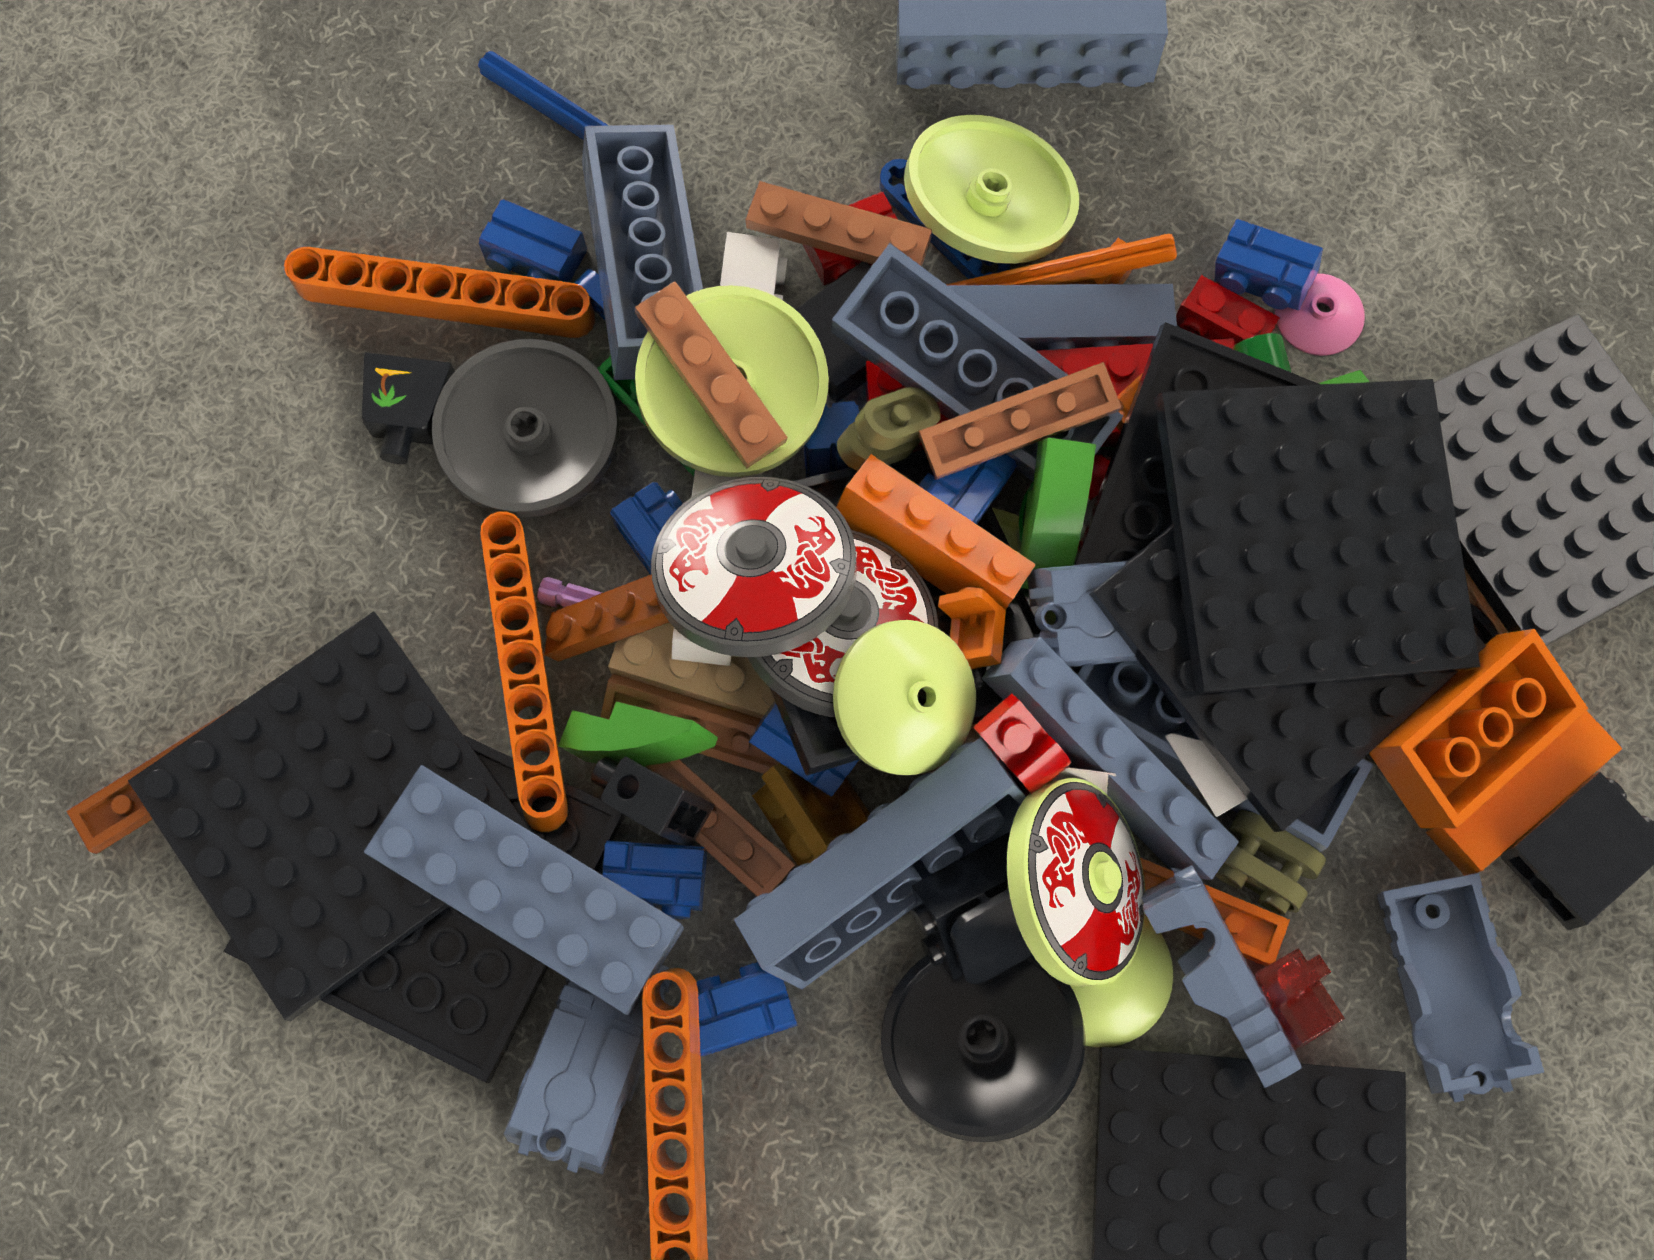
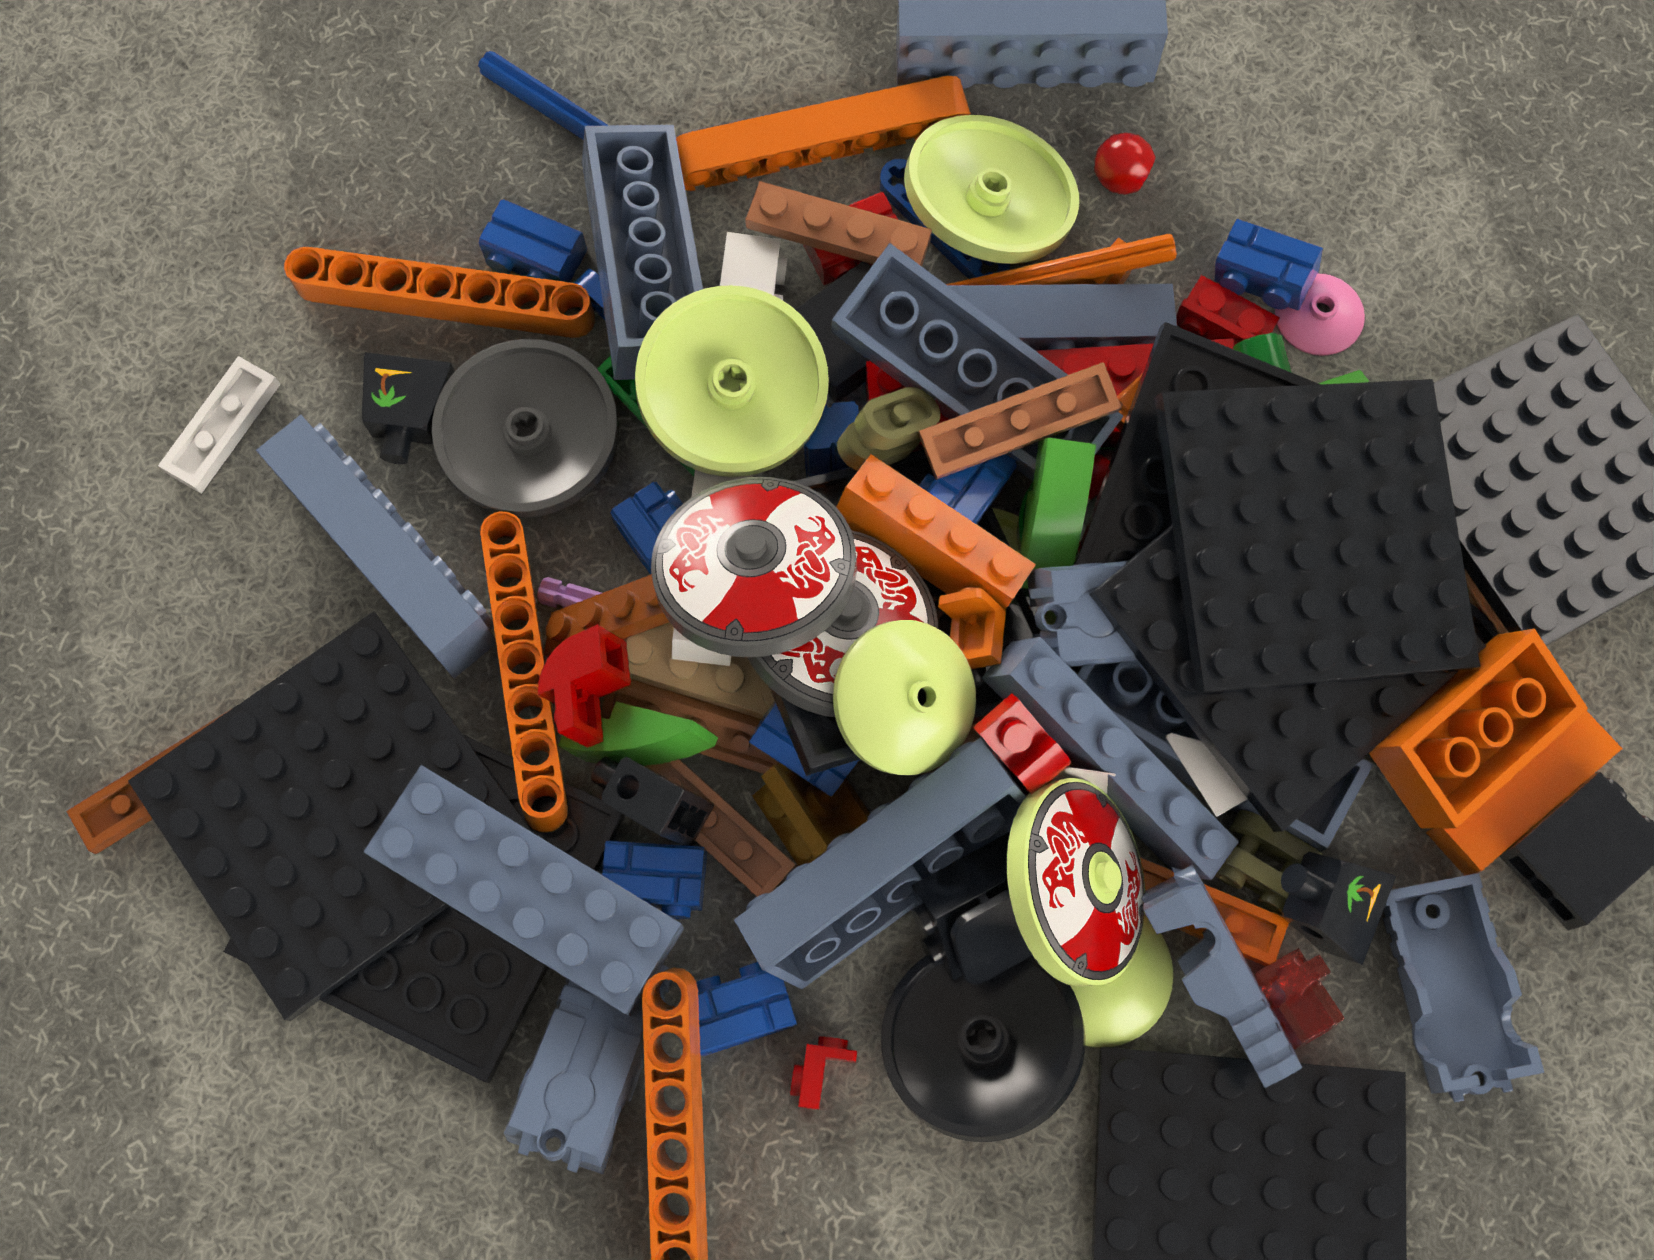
nougat plate [635,281,788,469] -> none
none -> white plate [158,356,281,494]
none -> sand blue brick [256,415,496,678]
none -> red brick [538,624,631,748]
none -> orange beam [676,75,971,191]
none -> red bracket [790,1036,857,1110]
none -> red piece [1094,132,1156,195]
none -> black torso [1281,851,1396,965]

